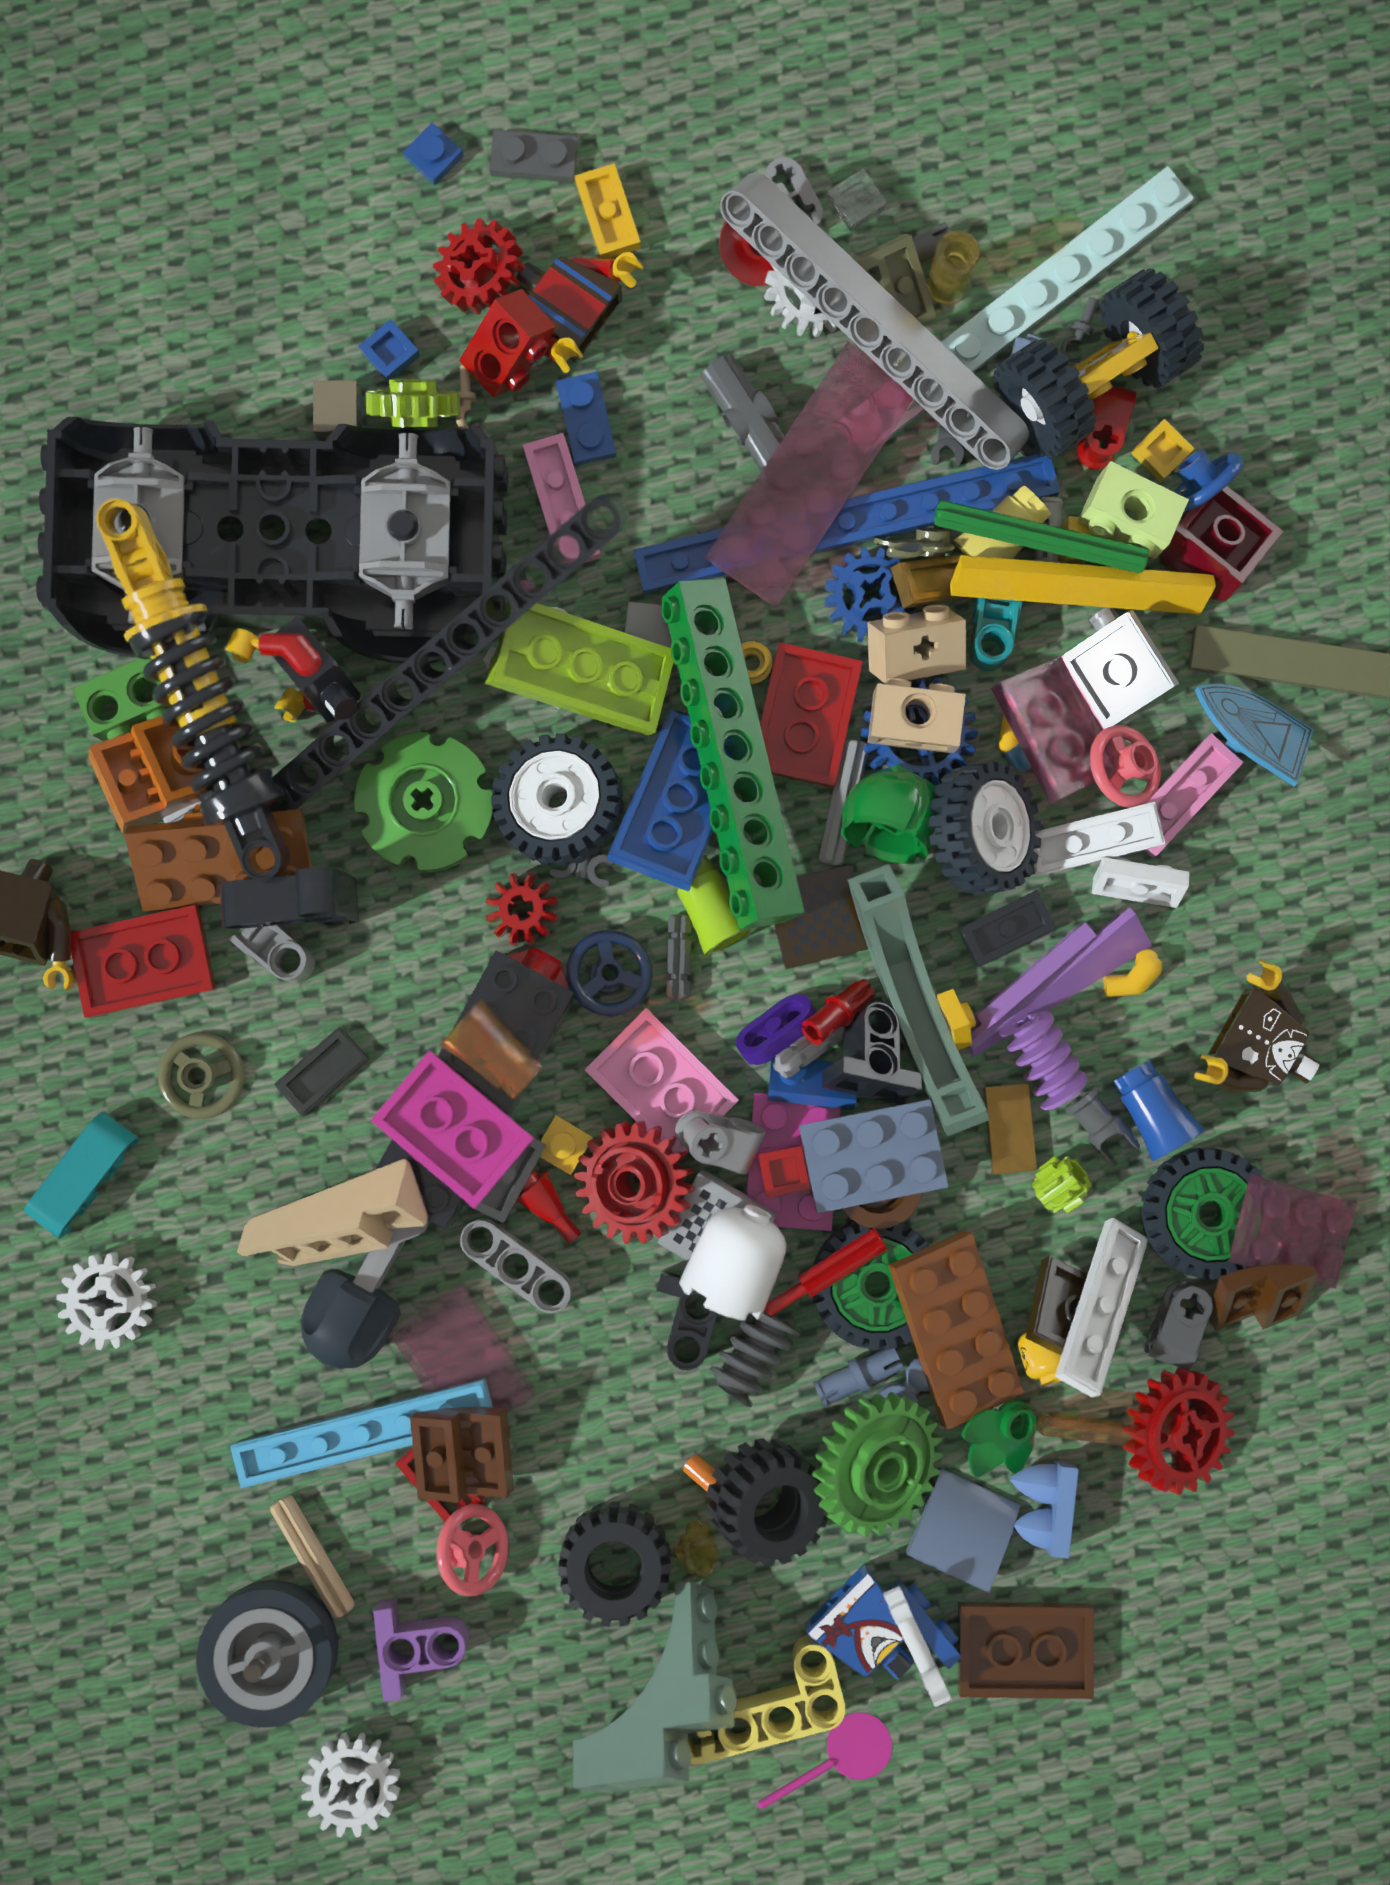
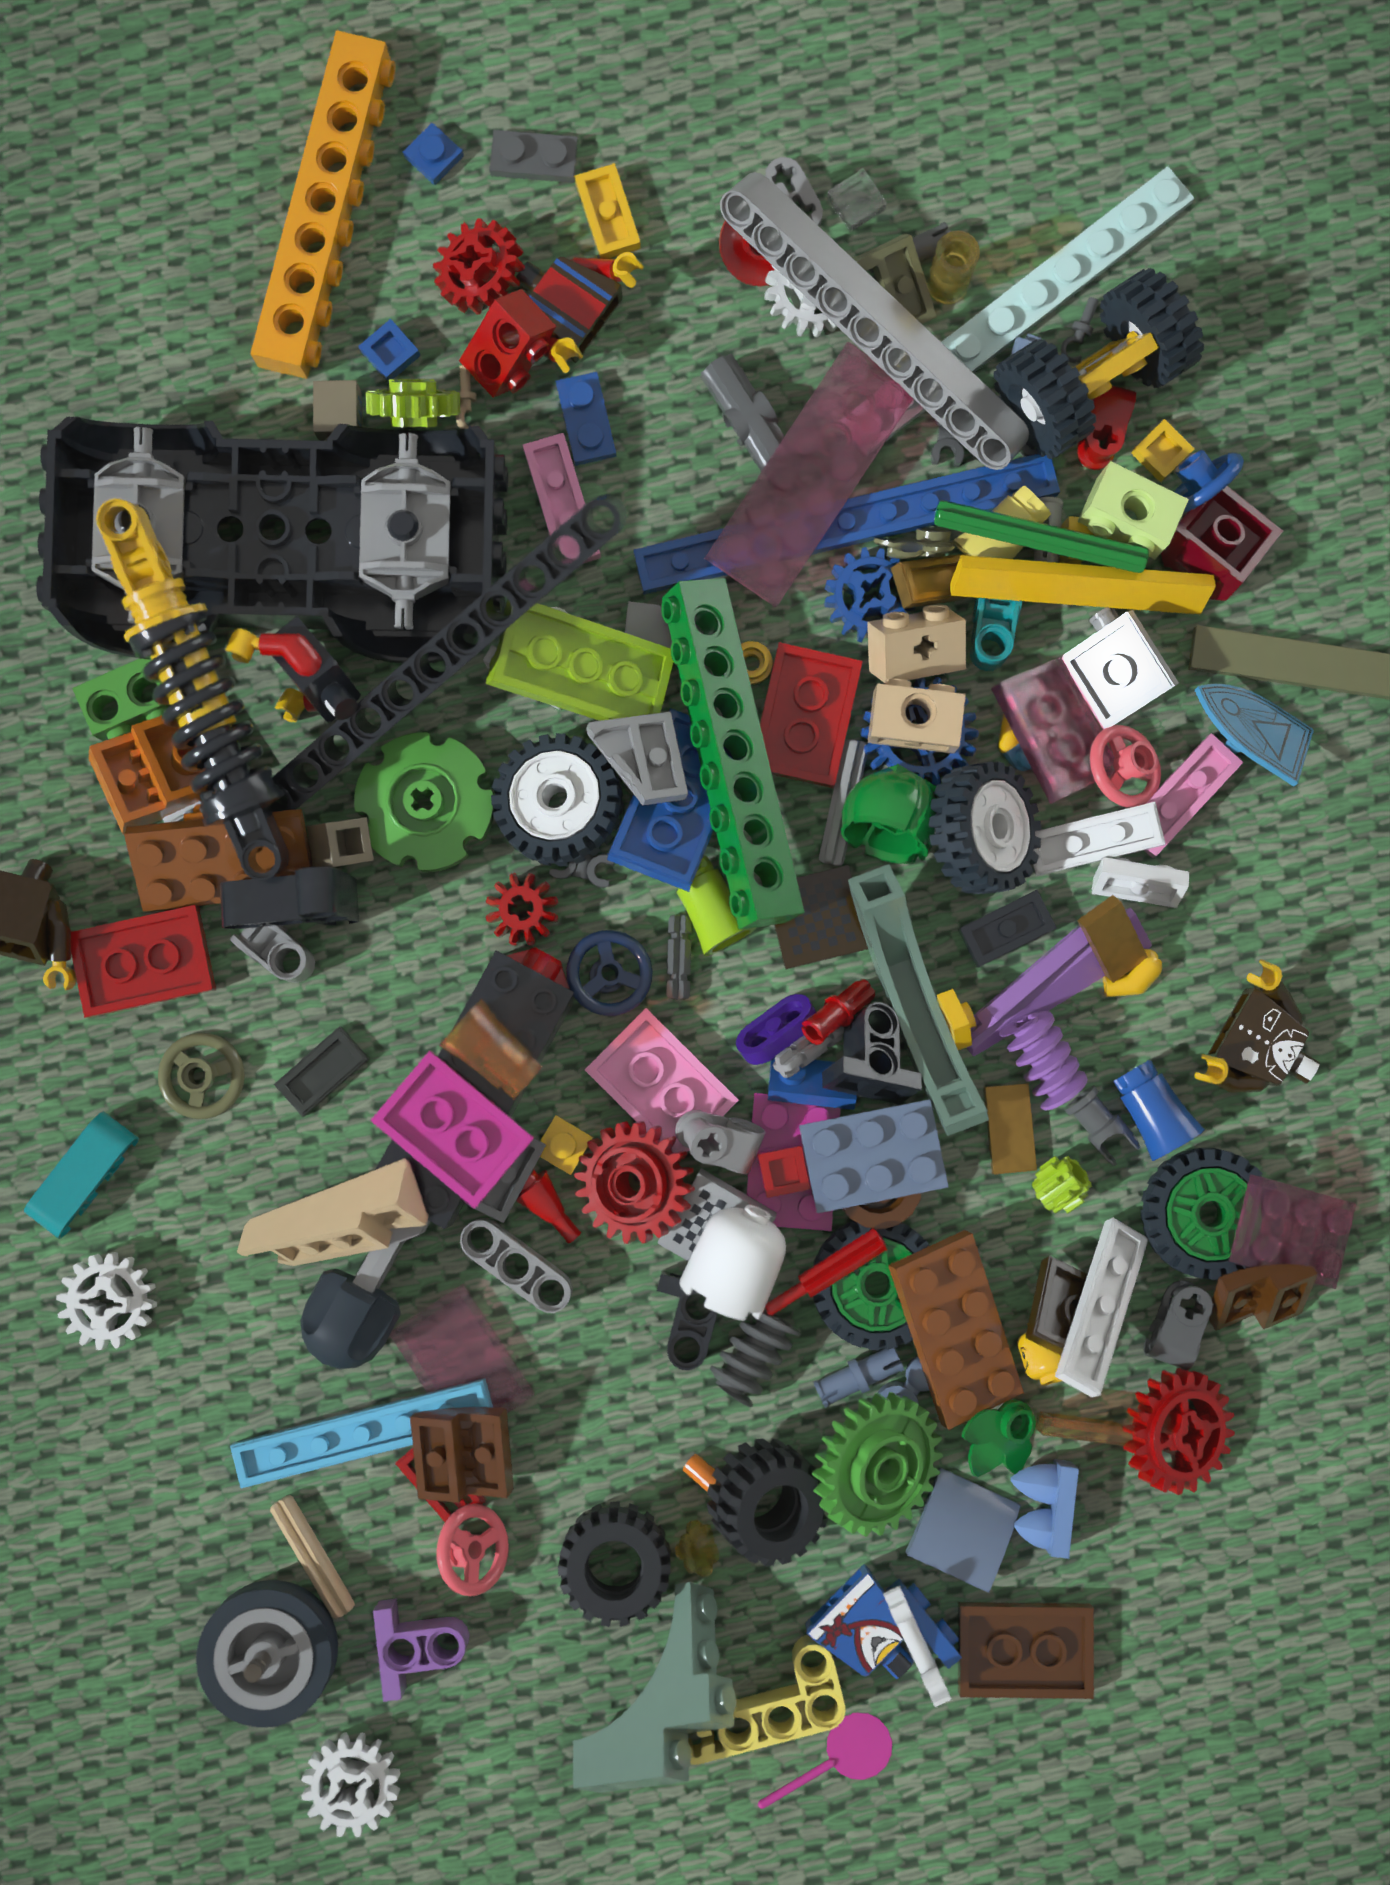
none -> light orange brick [250,30,395,379]
none -> dark tan brick [306,817,373,867]
none -> light grey wing [586,712,688,805]
none -> pearl gold tile [1077,895,1148,983]

